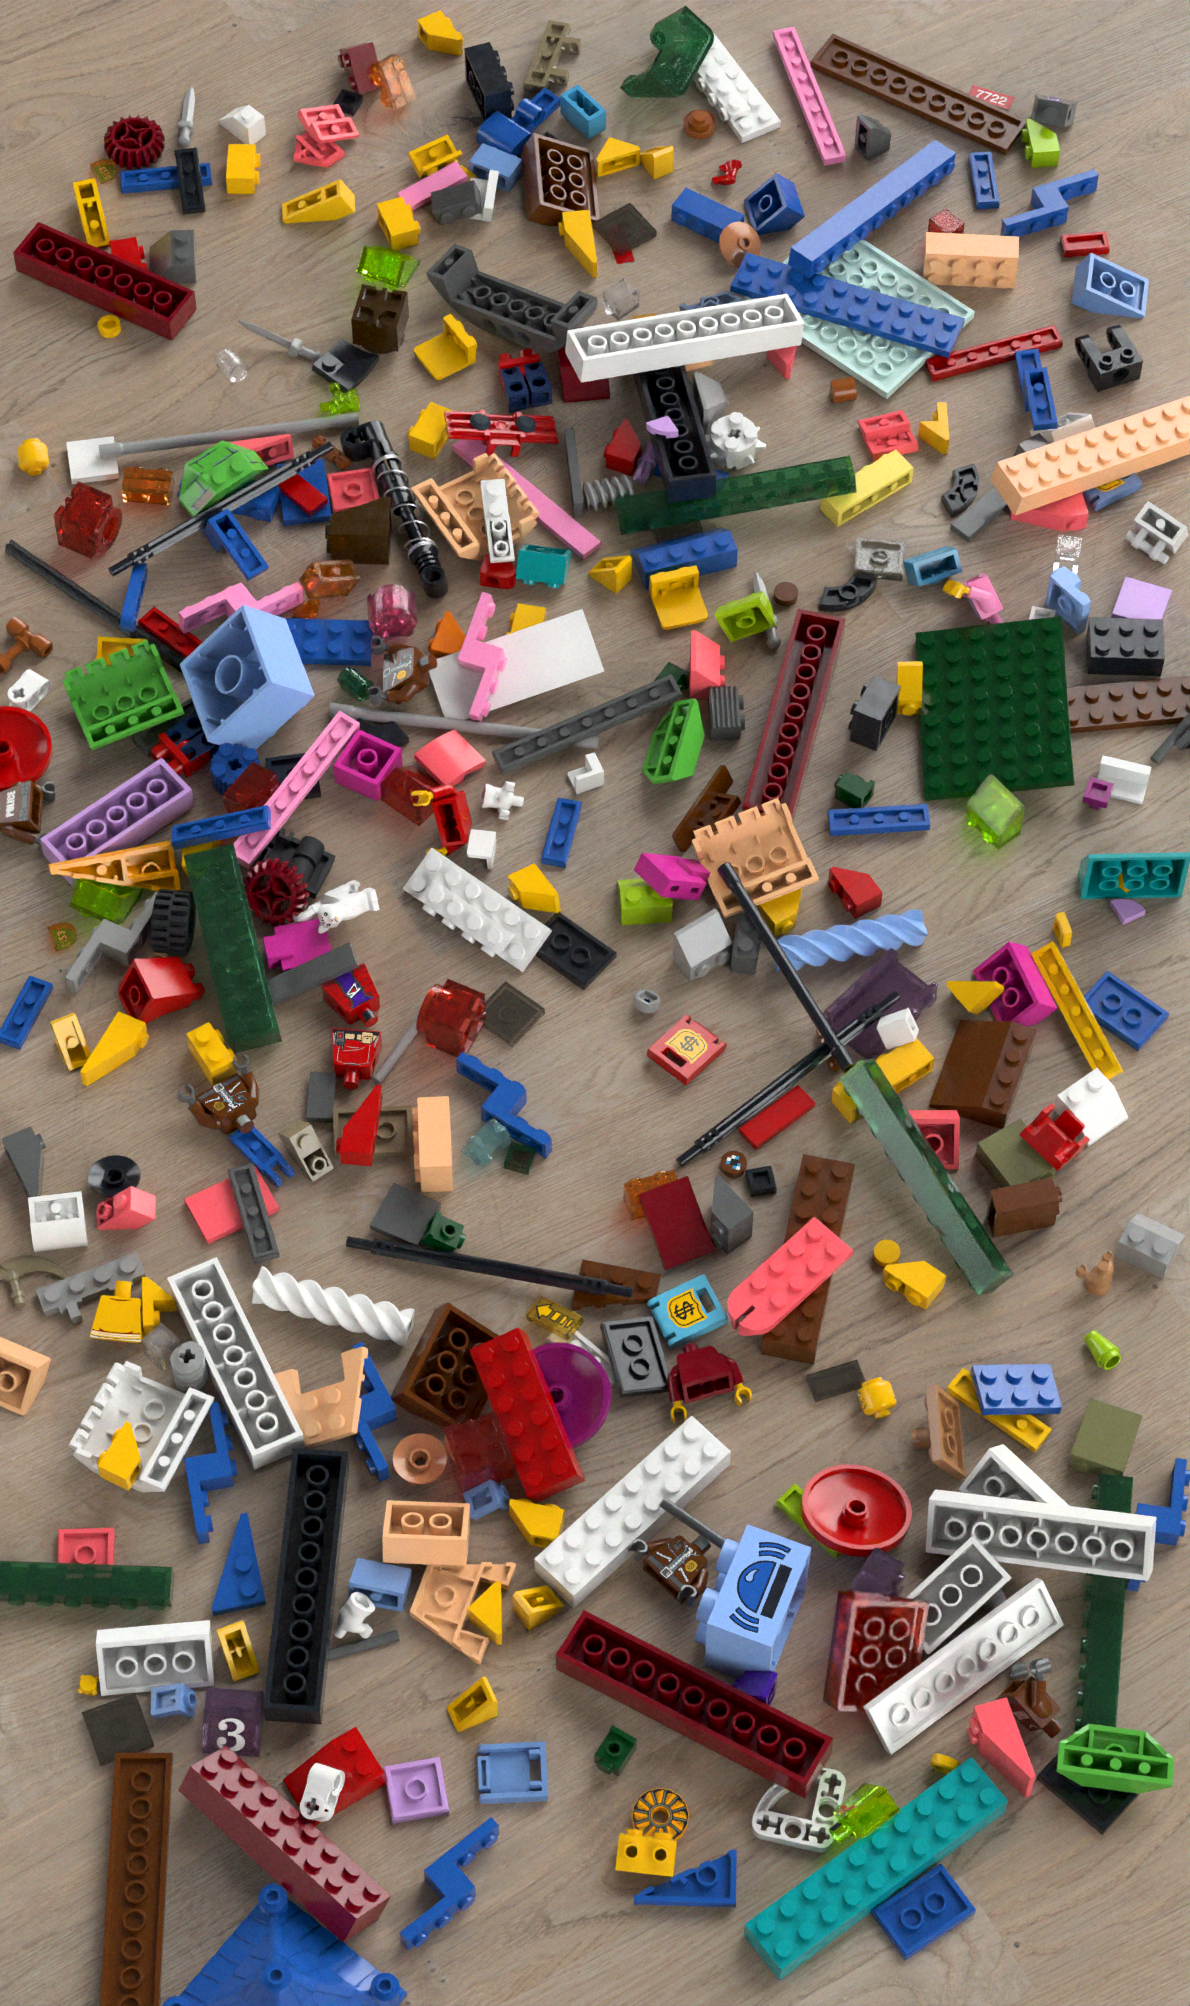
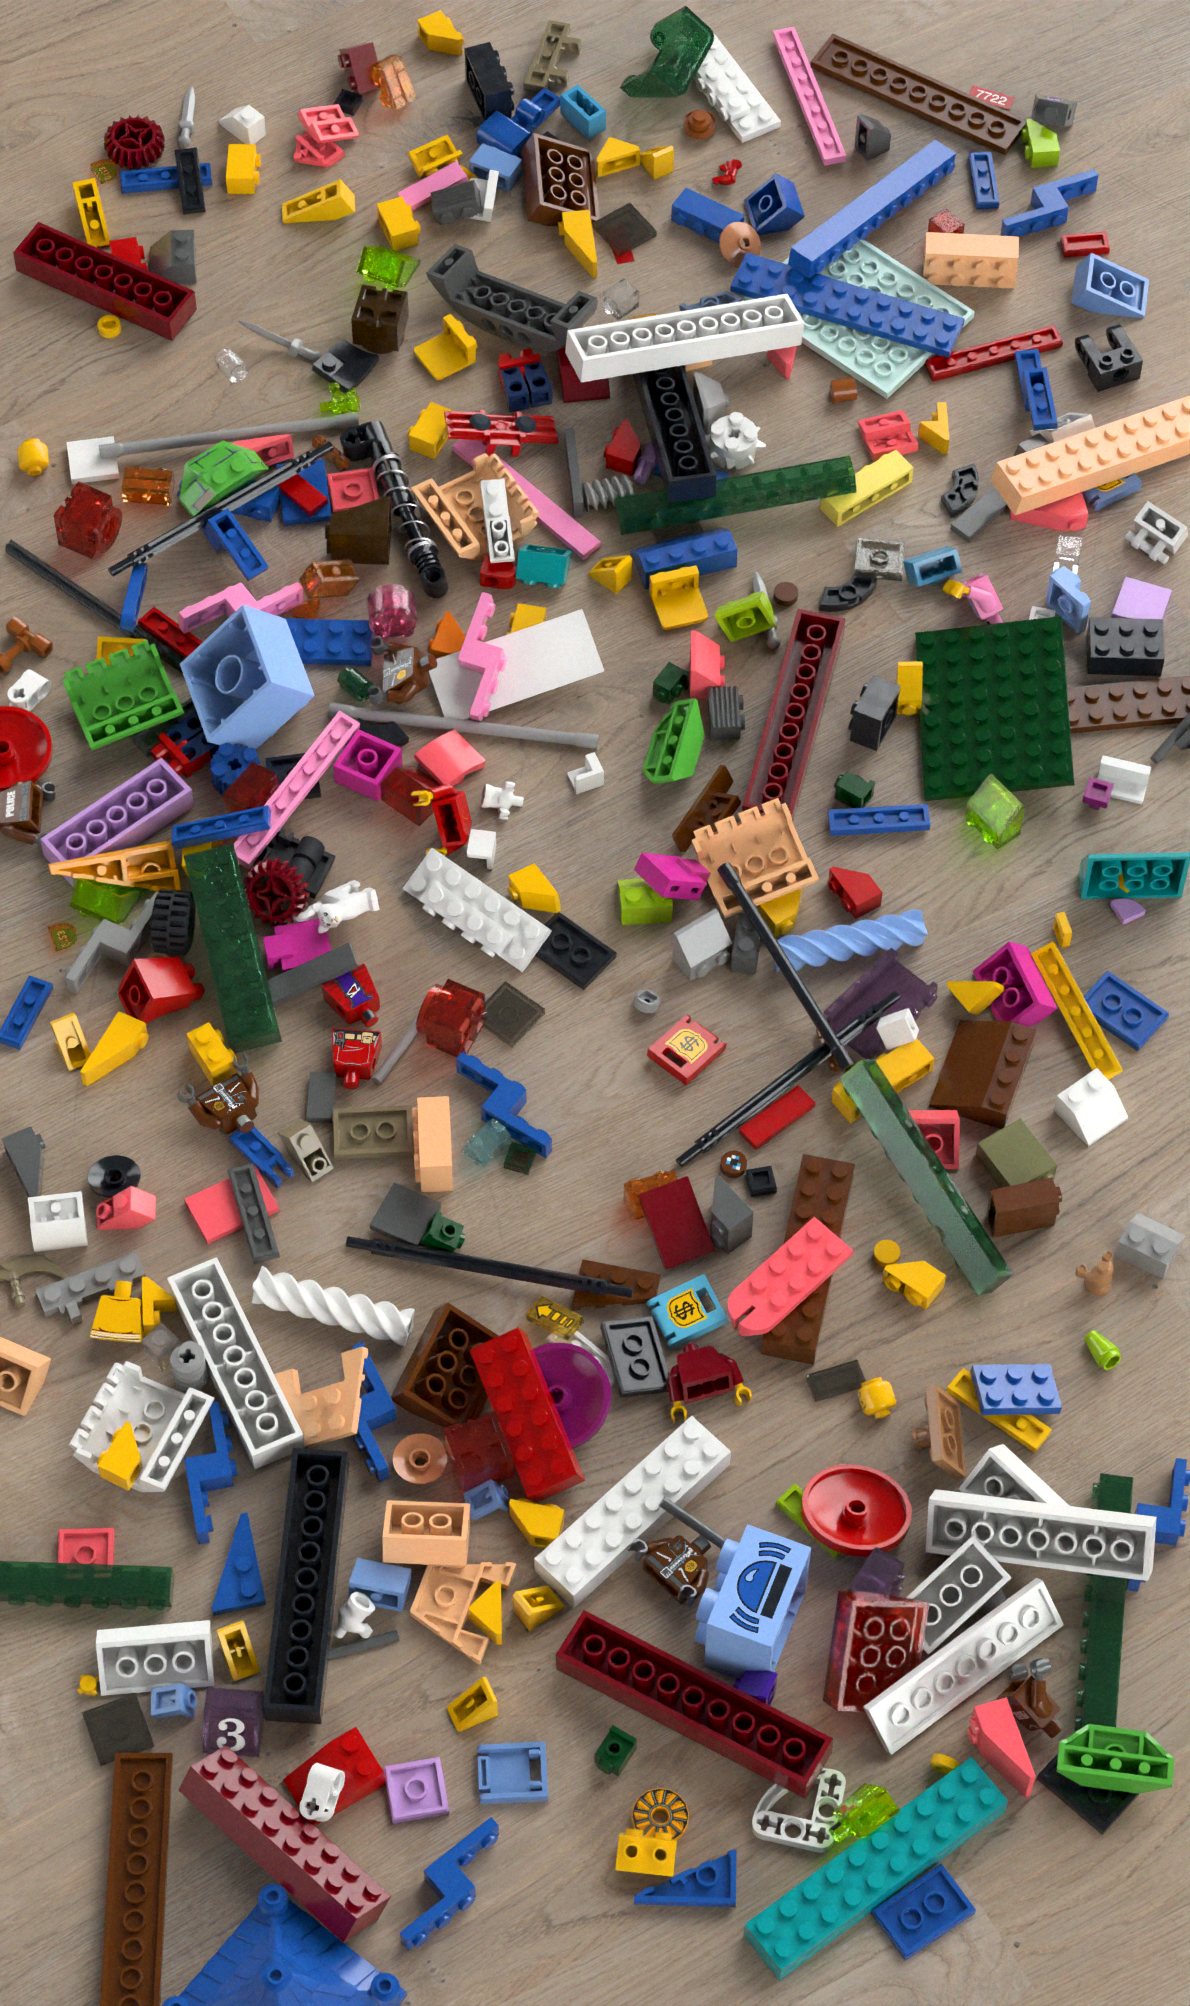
red slope [336,1085,383,1167] -> none
dark grey tile [492,674,682,775] -> none
blue tile [541,798,582,868] -> none
lavender tile [646,416,678,438] -> none
red panel [1019,1103,1090,1171] -> none
olive brick [1068,1398,1143,1483] -> none

